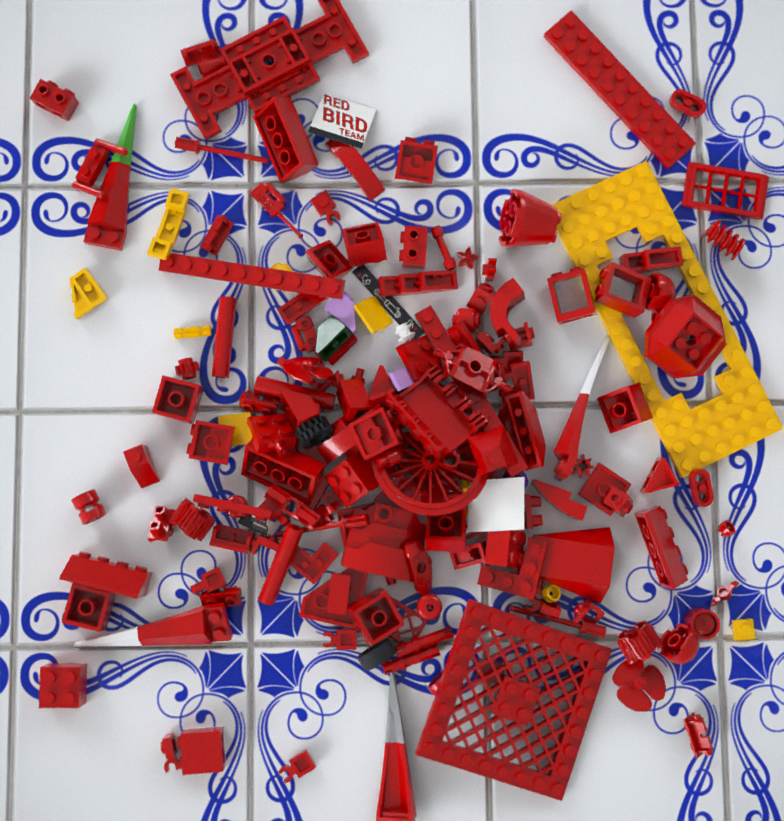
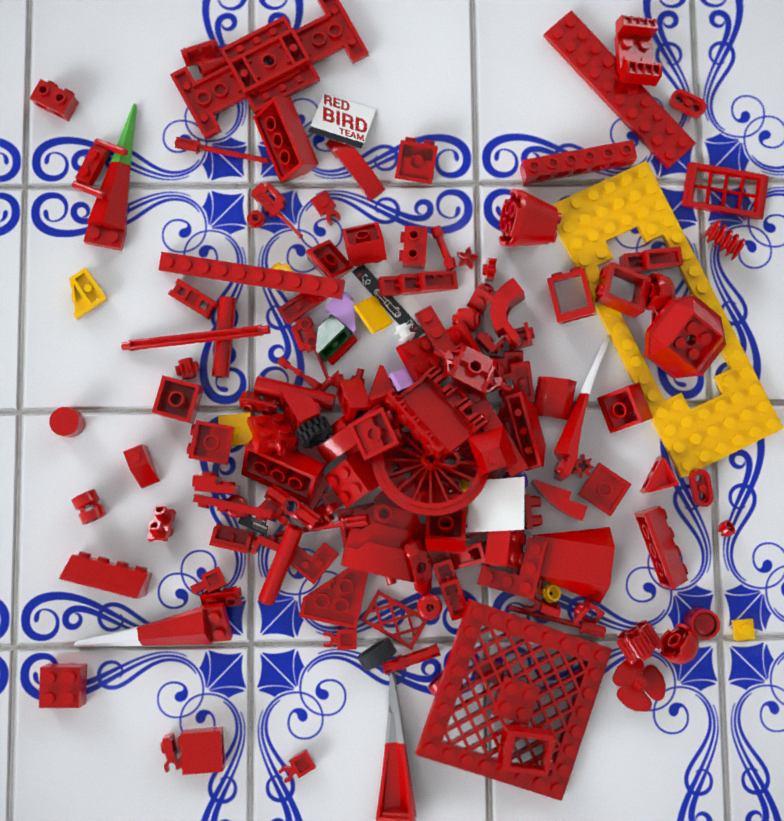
red brick [61,583,116,632] -> none
yellow slope [147,188,189,260] -> none
red brick [168,498,216,542] -> none
yellow axle [173,325,212,339] -> none
red hinge [200,215,234,256] -> none
red piece [282,356,333,383] -> none
red tile [326,573,351,615] -> none
red brick [347,587,405,646] -> none
red cylinder [377,448,404,467] -> none
red pin [394,626,454,658] -> none
red bracket [603,487,633,517] -> none
red hinge [683,712,714,758] -> none
piece [710,581,739,607] -> none
none -> red piece [49,407,85,438]
none -> red piece [121,325,271,351]
none -> red plate [168,278,219,320]
none -> red plate [192,472,240,494]
none -> red plate [247,210,265,228]
none -> red slope [425,543,467,621]
none -> red window [497,724,556,776]
none -> red brick [520,140,637,185]
none -> red slope [533,377,577,420]
none -> red plate [614,15,662,87]

